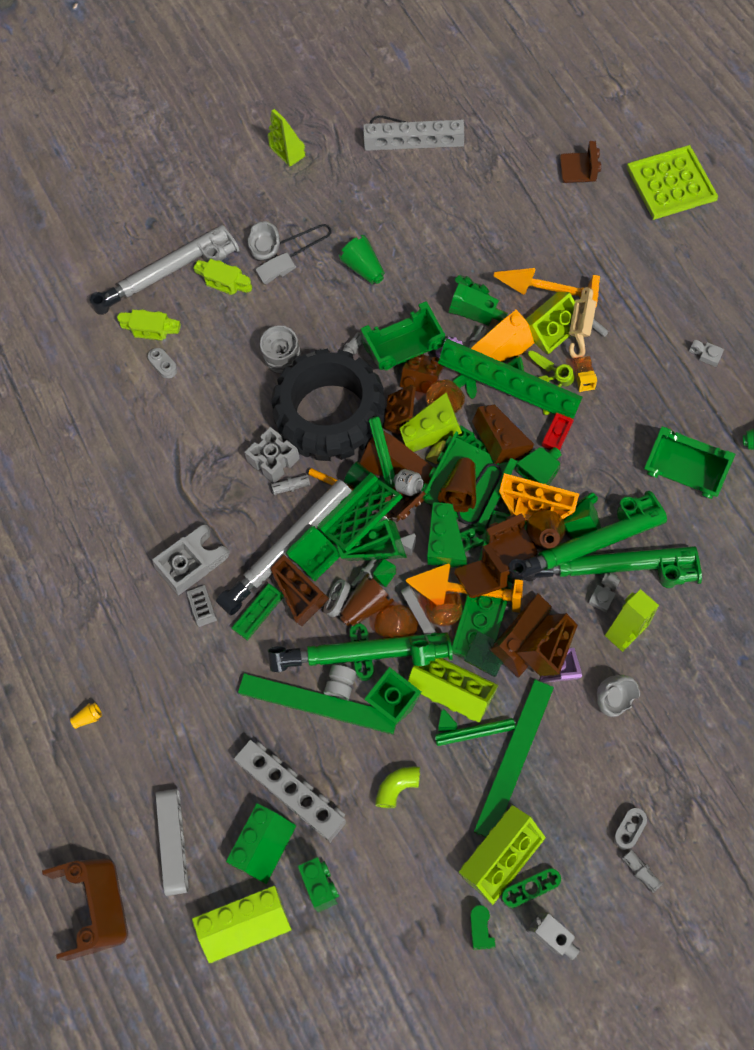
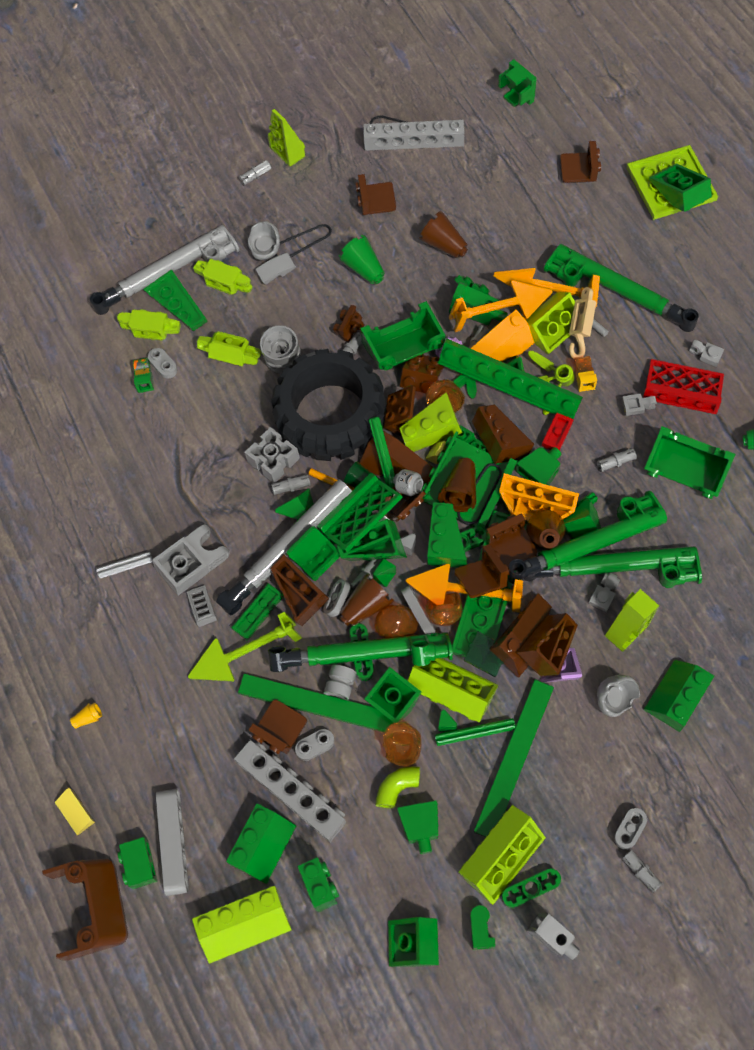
none -> light yellow slope [55,788,95,836]
none -> axle [96,551,153,578]
none -> green brick [118,837,158,889]
none -> green leg [133,358,154,393]
none -> green wing [143,270,208,331]
none -> lime piece [188,612,302,682]
none -> lime hinge [197,331,261,366]
none -> light grey axle [239,160,271,186]
none -> reddish brown bracket [249,700,307,755]
none -> green slope [275,488,314,520]
none -> light grey plate [295,729,334,761]
none -> reddish brown hips [333,305,365,342]
none -> reddish brown bracket [355,174,396,215]
none -> clear orange piece [383,722,422,767]
none -> green slope [388,917,439,967]
none -> green torso [397,800,438,854]
none -> reddish brown cone [419,211,468,258]
none -> light orange piece [449,281,553,332]
none -> green panel [498,59,537,107]
none -> green piece [543,244,699,332]
none -> light grey pin [597,448,637,472]
none -> light grey plate [622,394,657,416]
none -> red fence [643,359,724,415]
none -> green slope [644,660,715,732]
none -> green slope [649,163,712,212]

